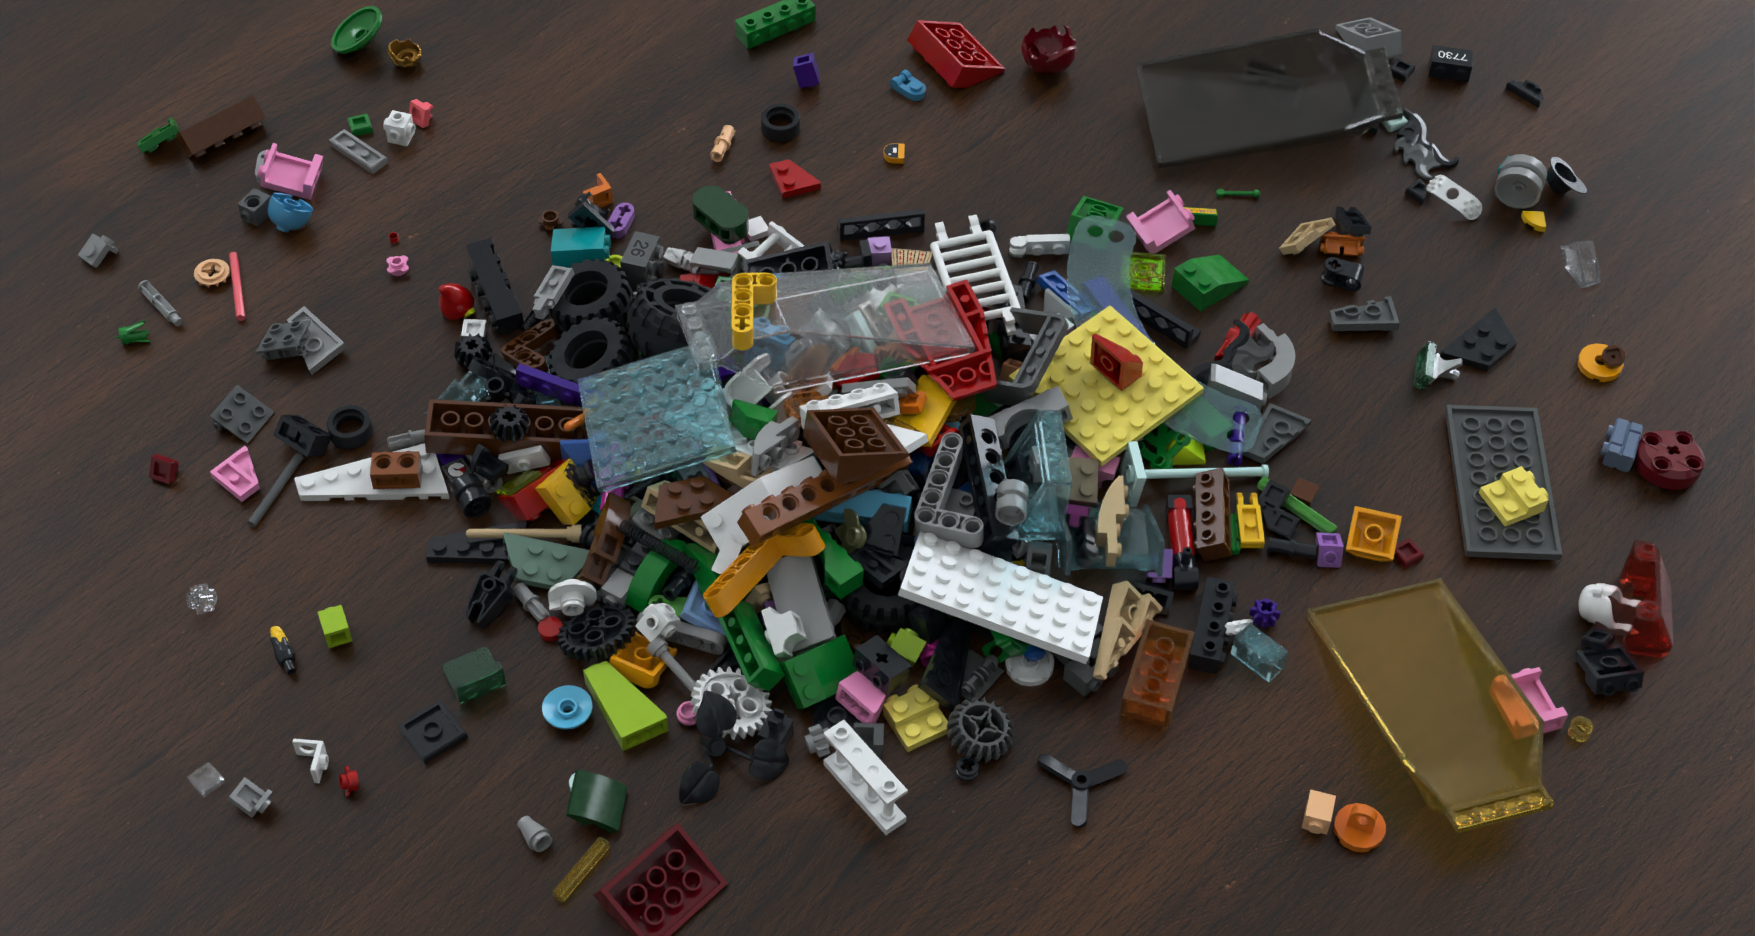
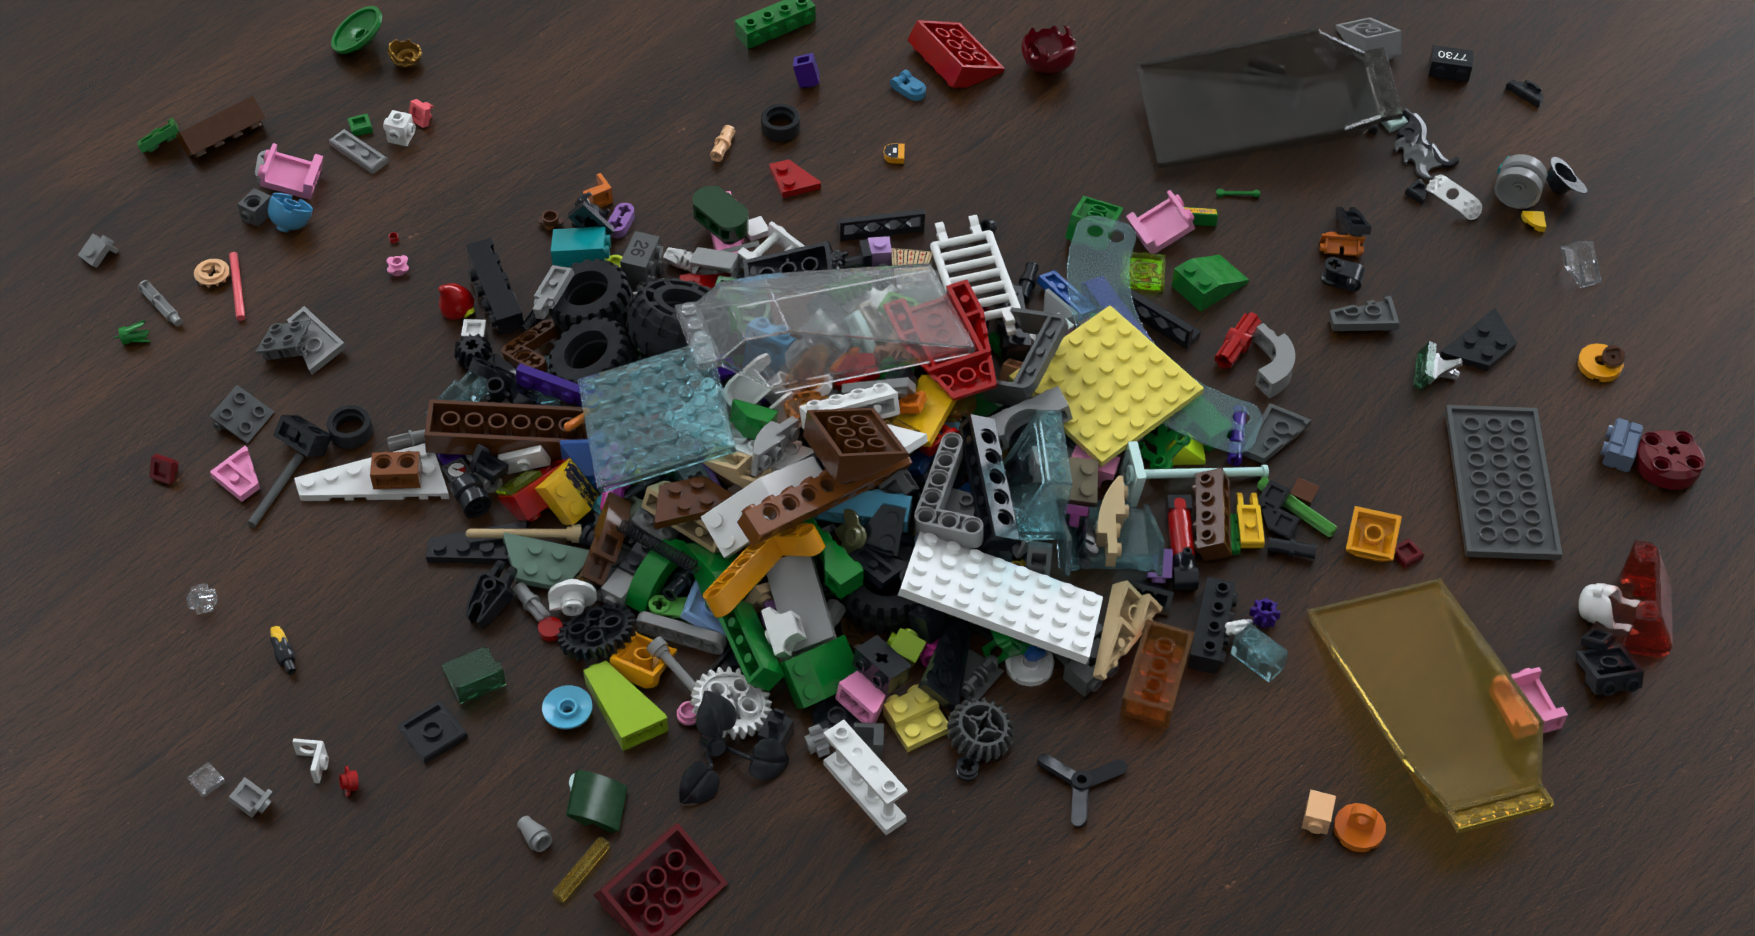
lime brick [318,605,352,649] -> none
black gear [489,404,529,444] -> none
black wheel [573,459,602,488] -> none
white brick [635,603,680,642] -> none
white sticker [711,538,742,574] -> none
yellow beam [731,273,777,351] -> none
light grey wheel [995,479,1029,525] -> none
white hinge [1009,234,1070,258] -> none
red slope [1090,333,1143,391] -> none
piece [1189,319,1275,387] -> none
slope [1206,363,1267,415] -> none
tan wing [1279,217,1336,255] -> none
medium lavender bracket [1315,533,1343,568] -> none
black tile [1387,58,1416,82] -> none
light yellow plate [1479,466,1548,527] -> none
clear yellow bush [1568,716,1593,742] -> none

